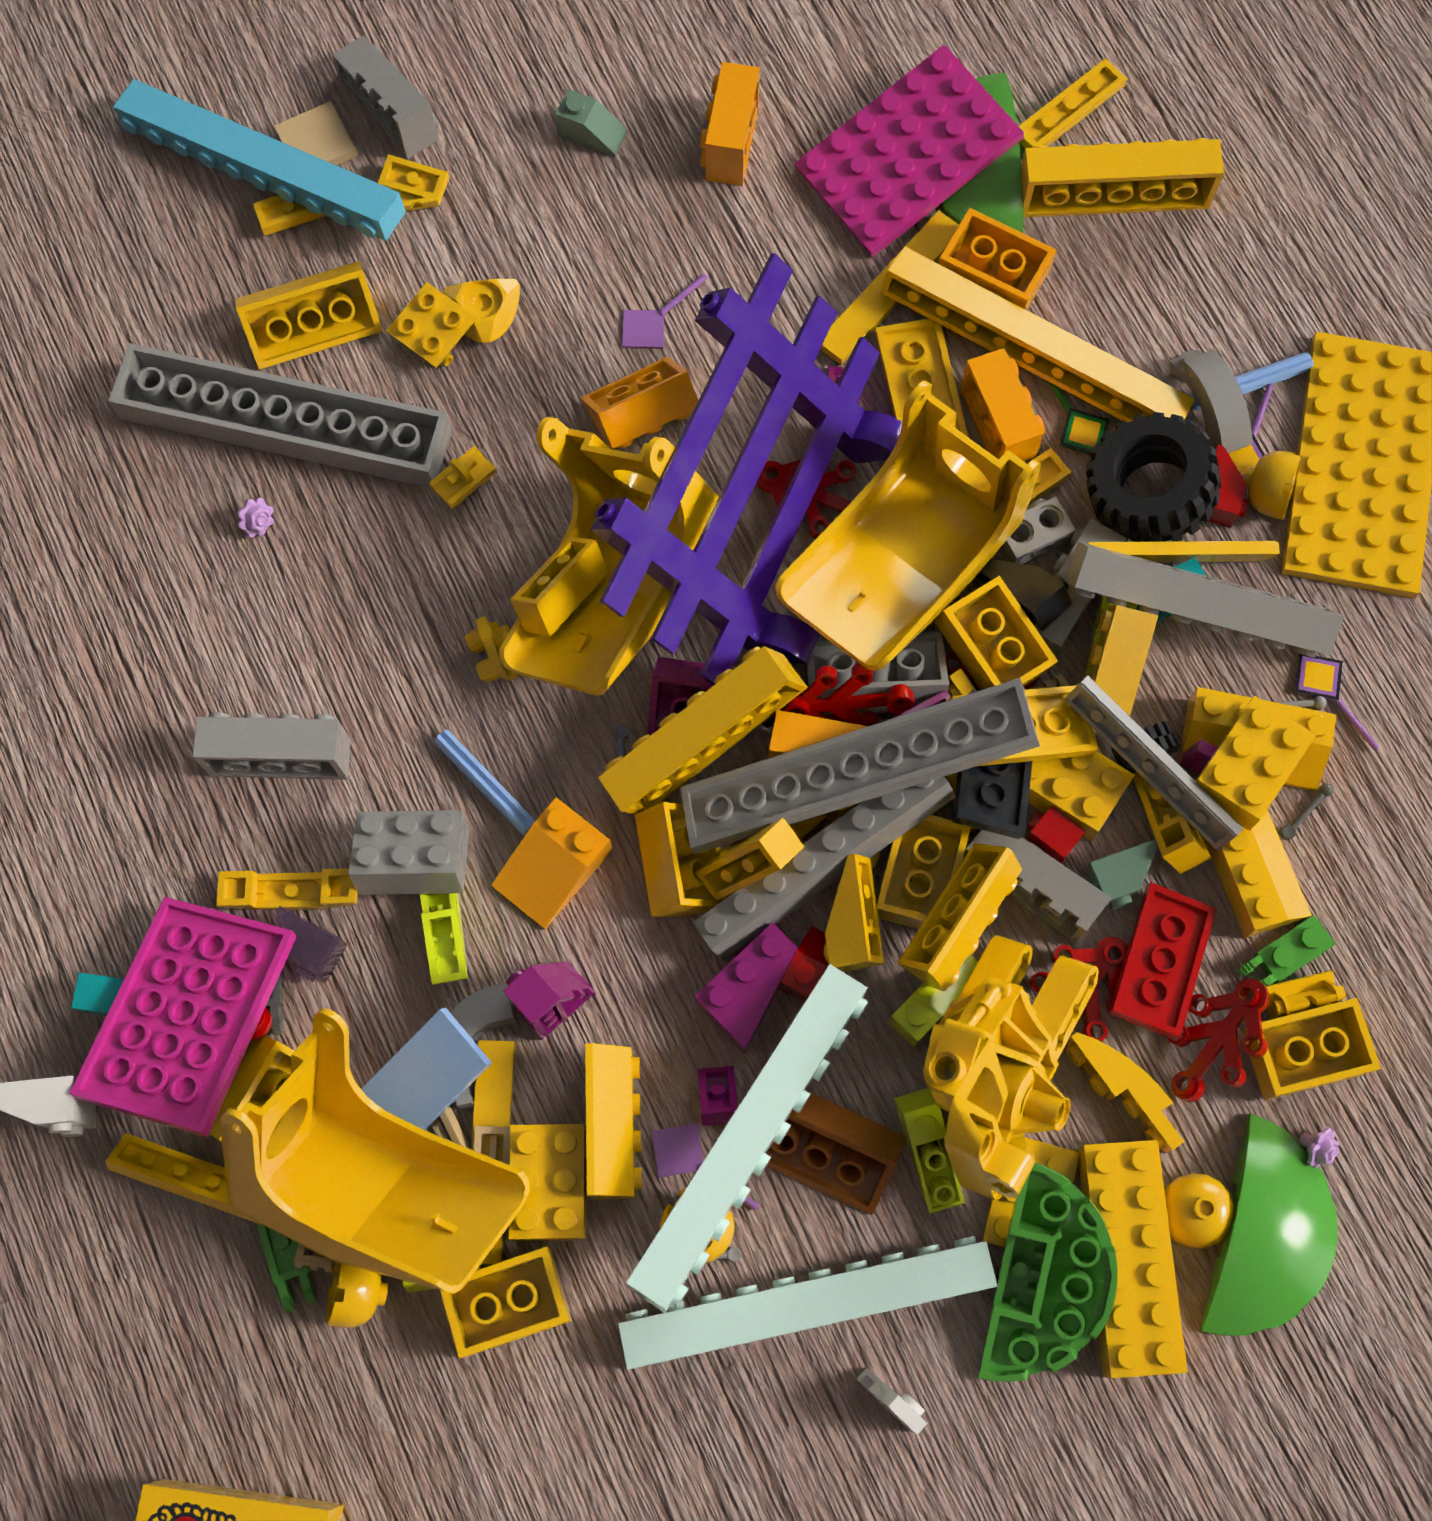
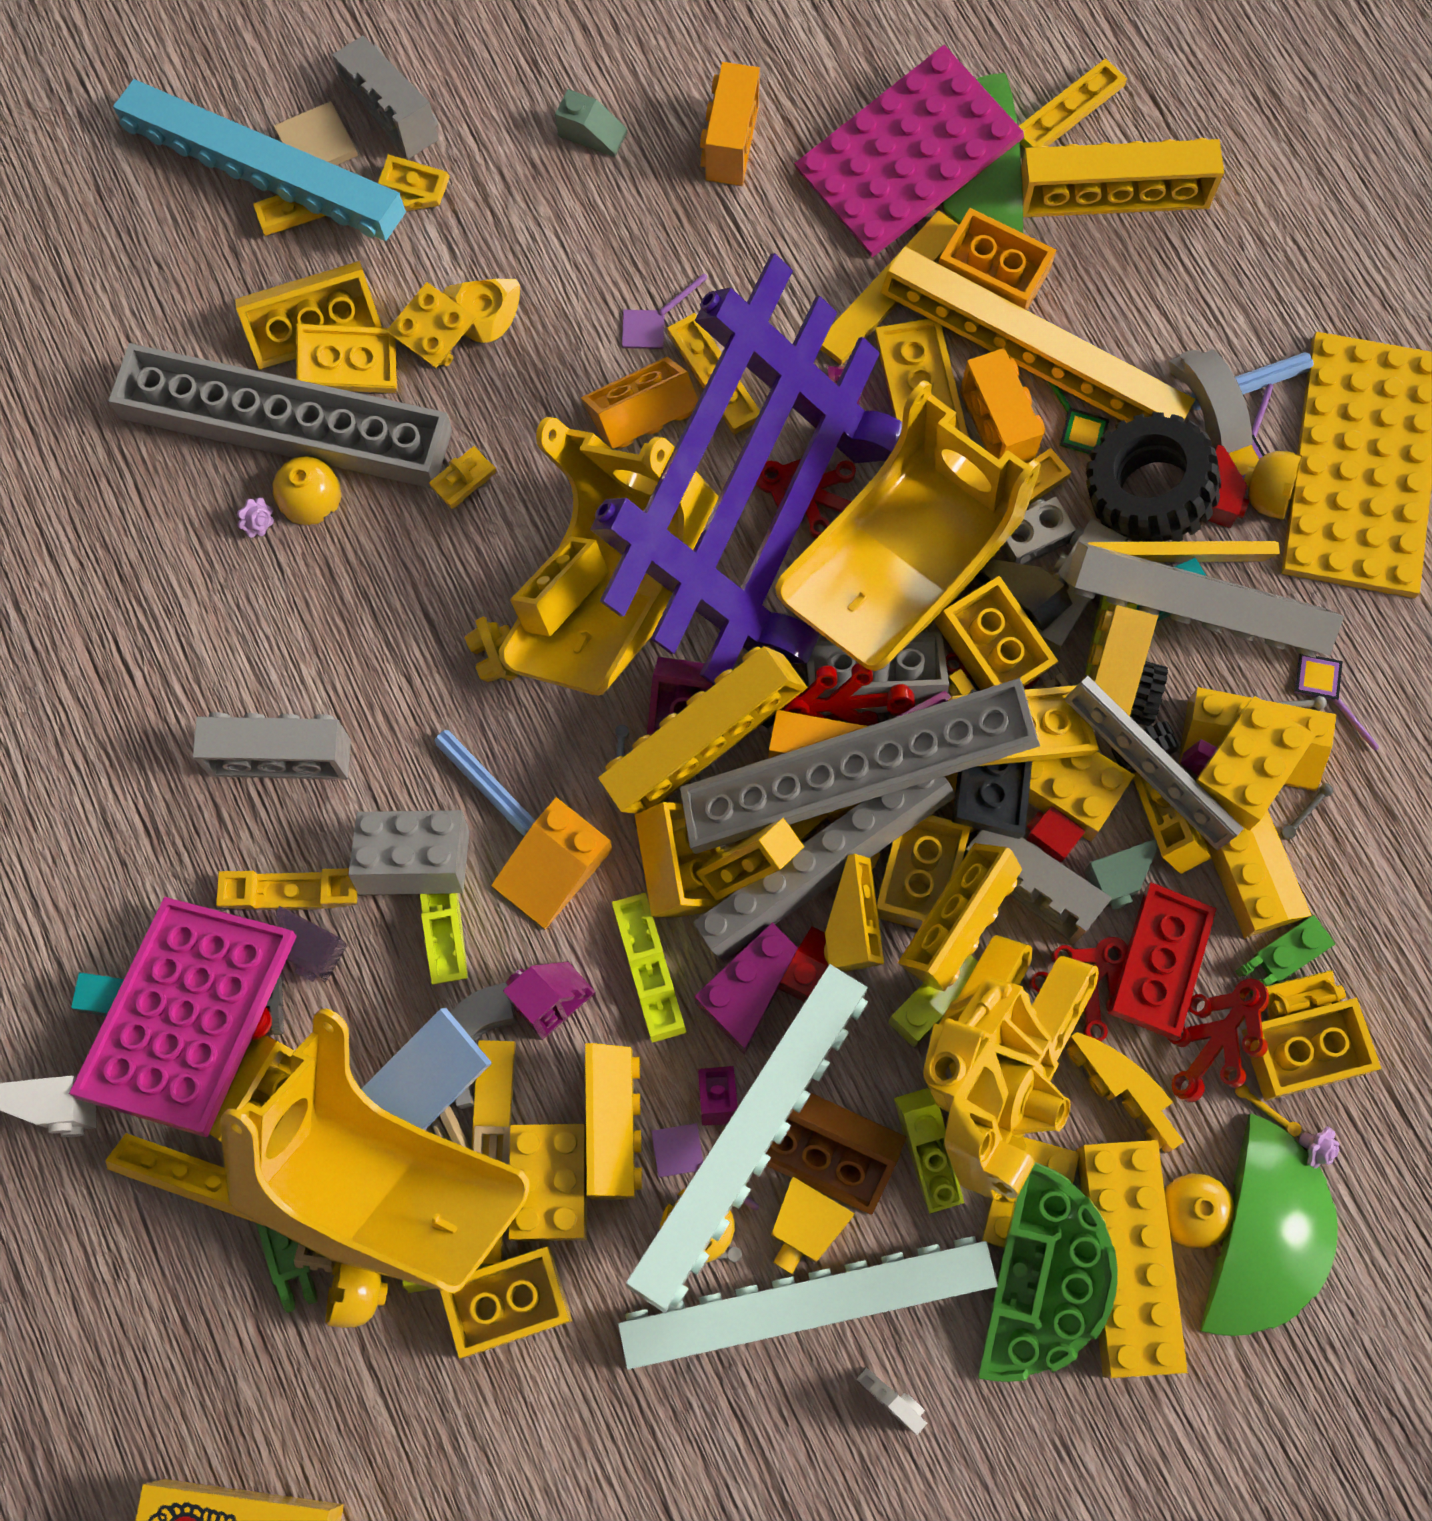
none -> yellow cylinder [272,456,342,525]
none -> yellow tile [296,324,397,393]
none -> neon yellow slope [612,892,686,1043]
none -> yellow plate [667,313,760,435]
none -> yellow torso [771,1177,855,1274]
none -> black tyre [1130,661,1168,726]
none -> yellow hinge [1235,1084,1301,1137]

